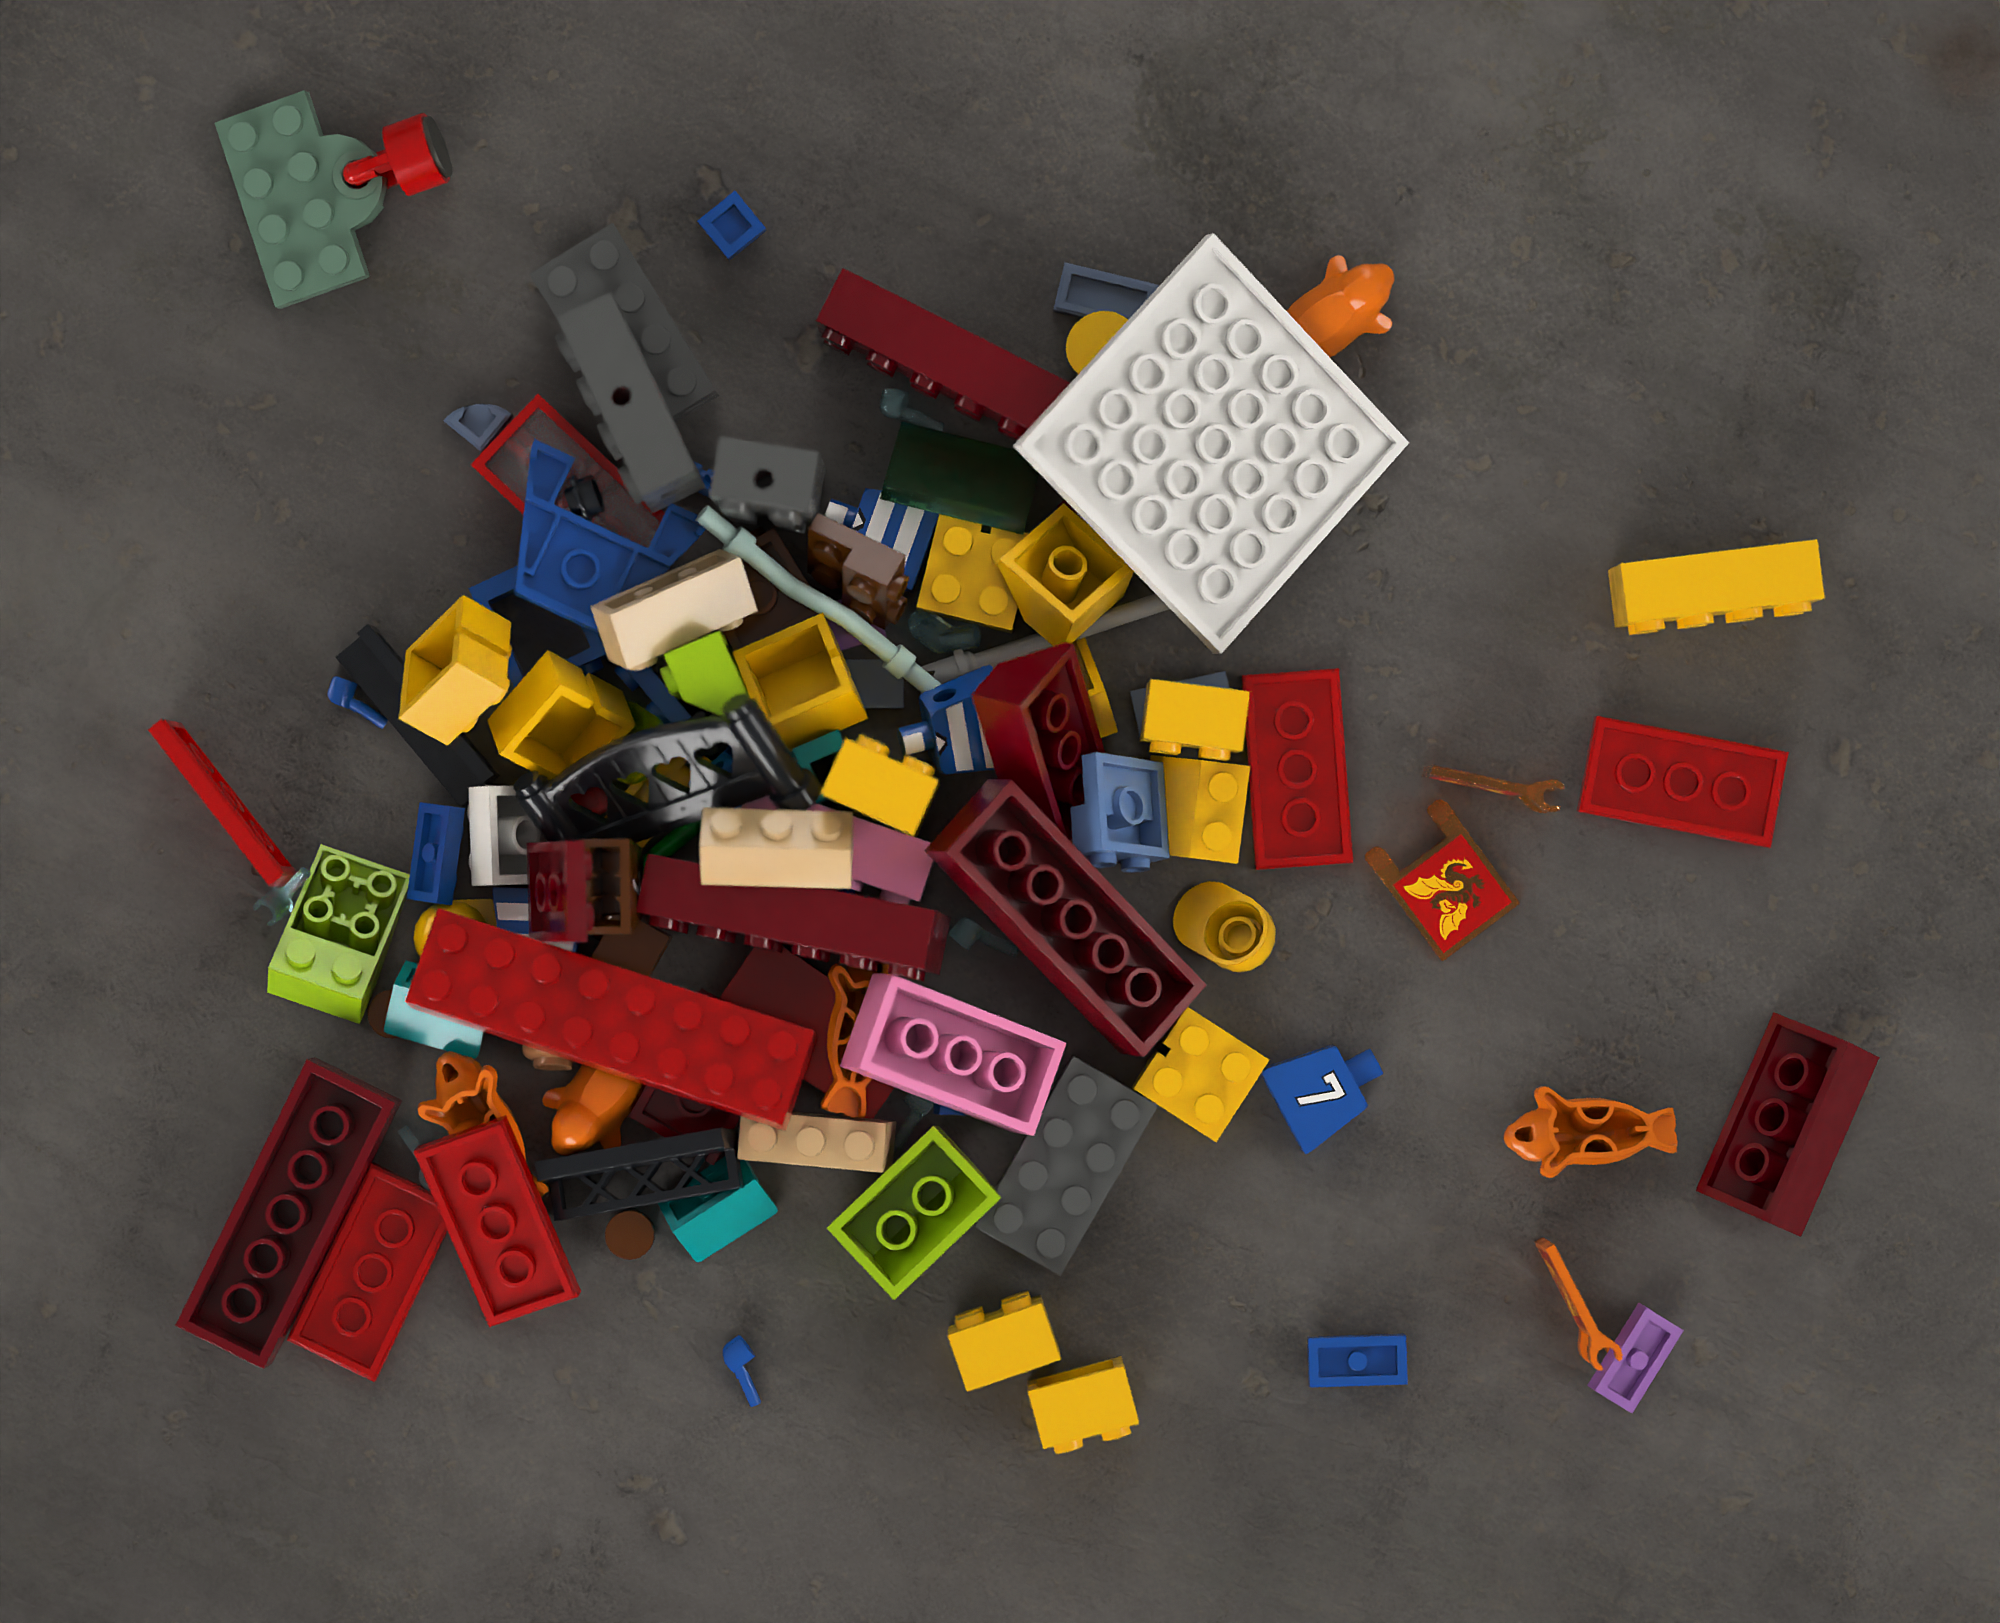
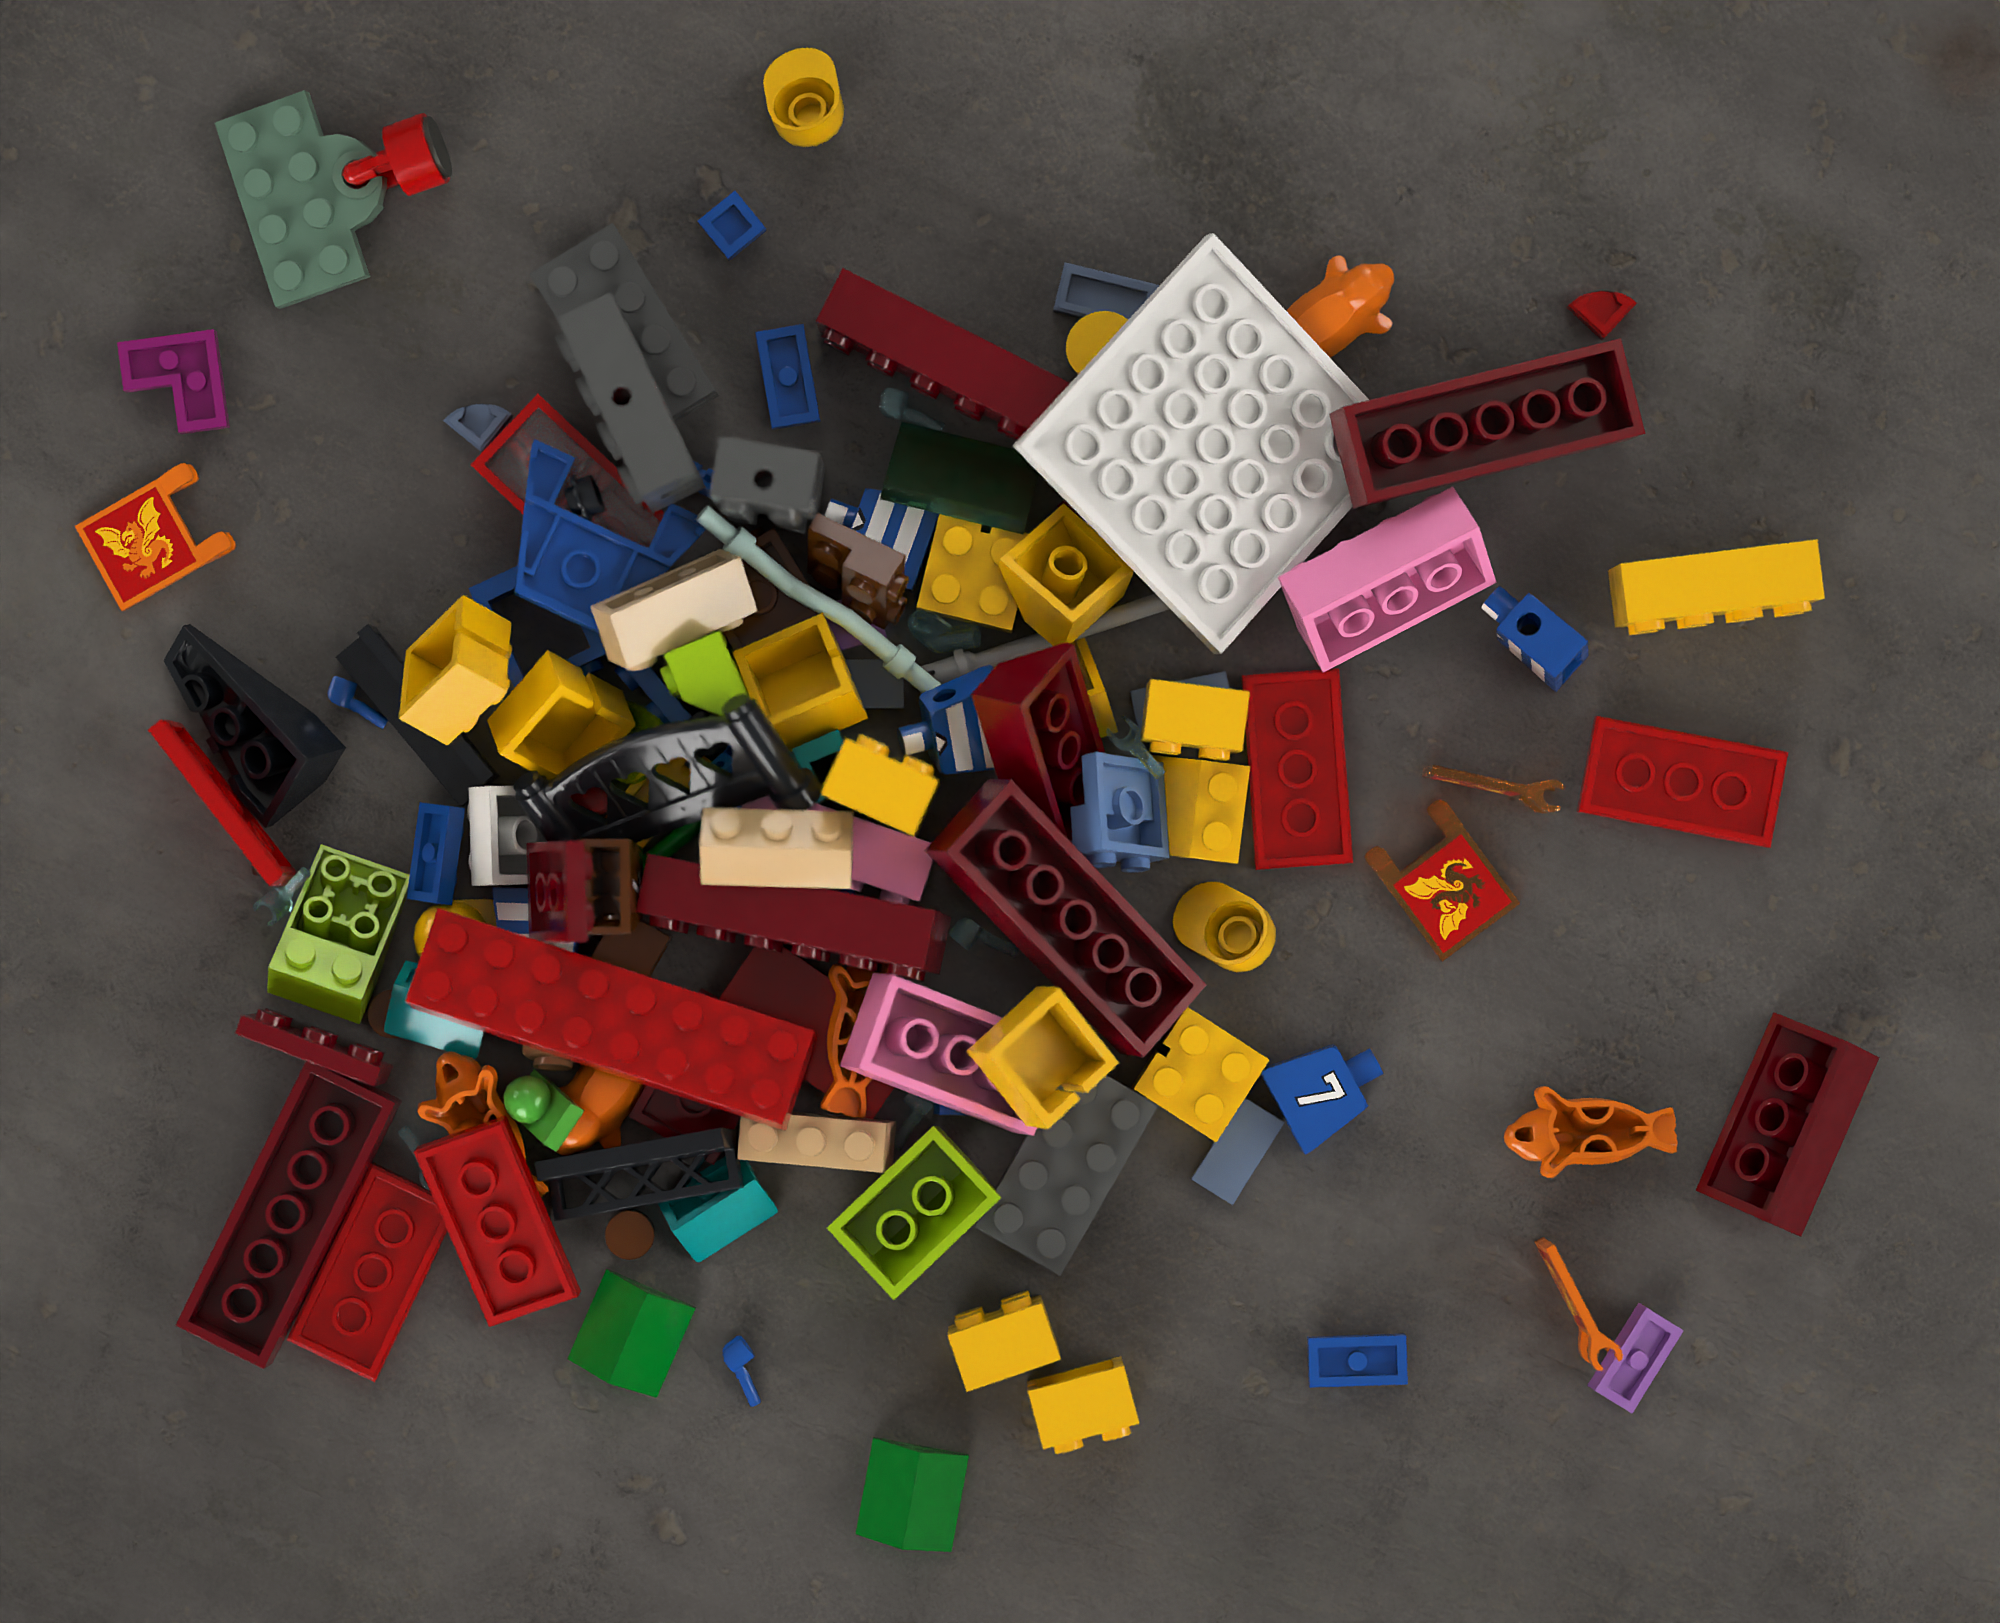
none -> flag [75,463,237,611]
none -> magenta plate [117,329,230,434]
none -> black wedge [163,624,346,828]
none -> dark red plate [235,1008,393,1086]
none -> bright green tile [503,1069,584,1151]
none -> green slope [567,1269,696,1398]
none -> blue plate [755,324,821,430]
none -> yellow cap [763,48,844,147]
none -> green slope [856,1437,969,1552]
none -> yellow piece [967,986,1119,1129]
none -> clear light blue hand [1107,716,1165,779]
none -> sand blue tile [1191,1098,1285,1205]
none -> bright pink brick [1278,487,1497,672]
none -> dark red brick [1329,338,1645,509]
none -> blue torso [1481,586,1589,692]
none -> red tile [1566,291,1637,340]

